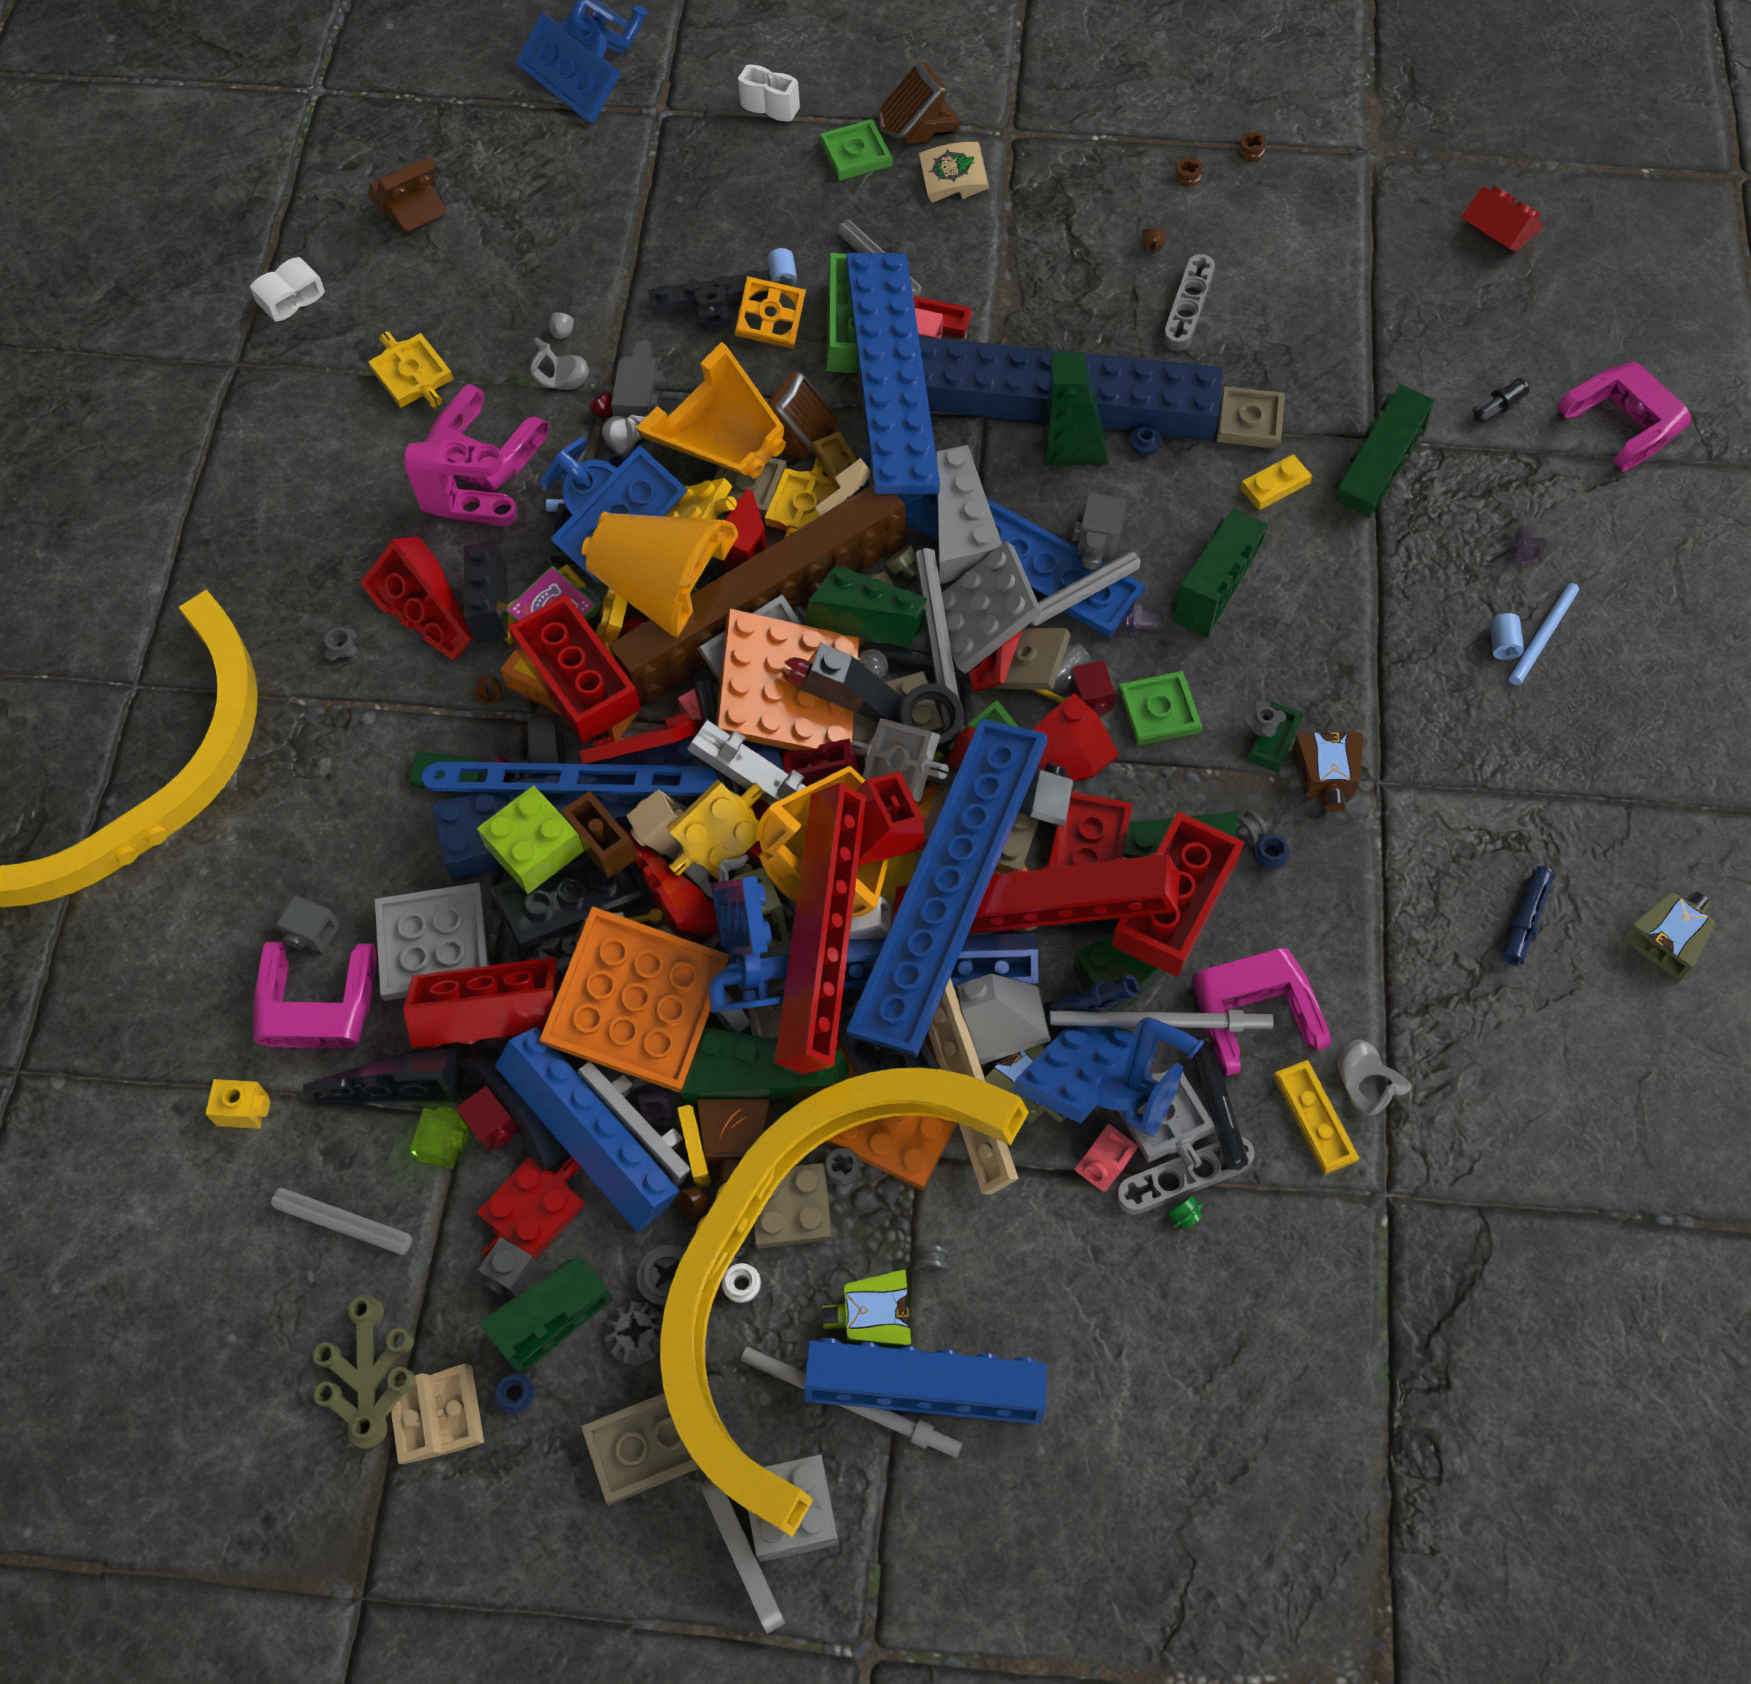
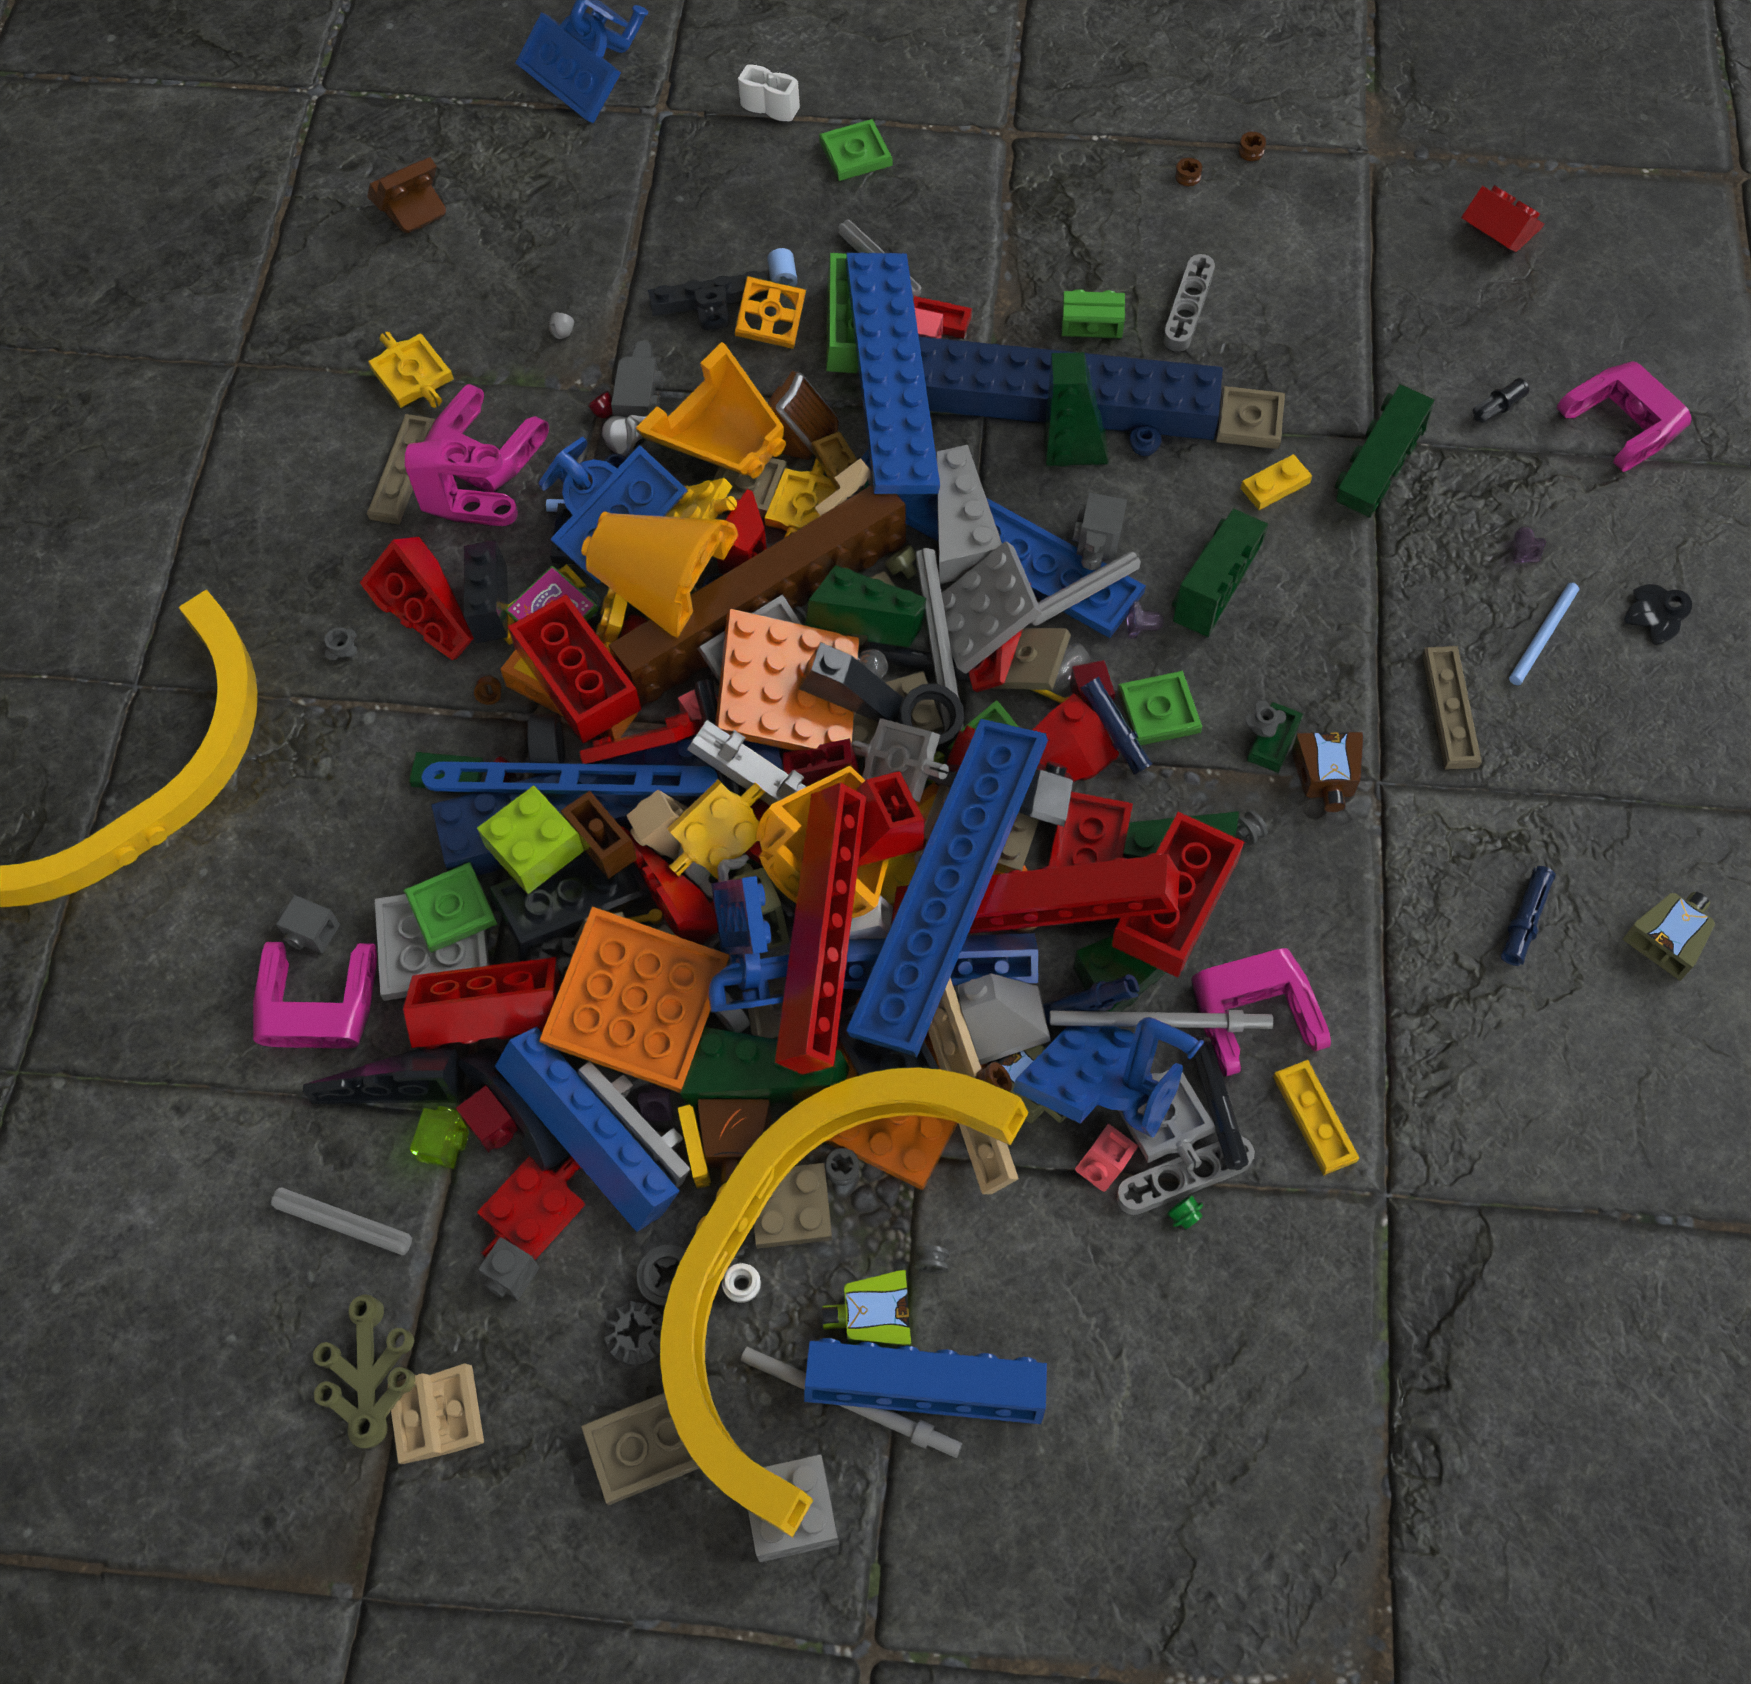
yellow brick [206,1079,270,1129] -> none
white brick [250,257,325,322] -> none
dark green wedge [478,1255,613,1374] -> none
dark blue plate [494,1373,535,1414] -> none
light grey piece [531,338,589,390] -> none
reddish brown hinge [676,1187,709,1220] -> none
light grey beam [699,1479,786,1634] -> none
dark red hinge [781,657,810,687] -> none
reddish brown piece [879,62,961,143] -> none
tan slope [919,142,989,203] -> none
reddish brown hinge [1141,228,1166,253] -> none
dark blue plate [1254,835,1290,869] -> none
light grey piece [1337,1039,1411,1115] -> none
light blue piece [1489,613,1524,660] -> none
none -> dark tan tile [367,414,435,525]
none -> bright green tile [404,862,497,953]
none -> reddish brown bush [975,1062,1012,1092]
none -> bright green brick [1061,289,1125,338]
none -> dark blue pin [1080,676,1153,775]
none -> dark tan tile [1422,646,1482,770]
none -> black plate [1625,584,1692,645]

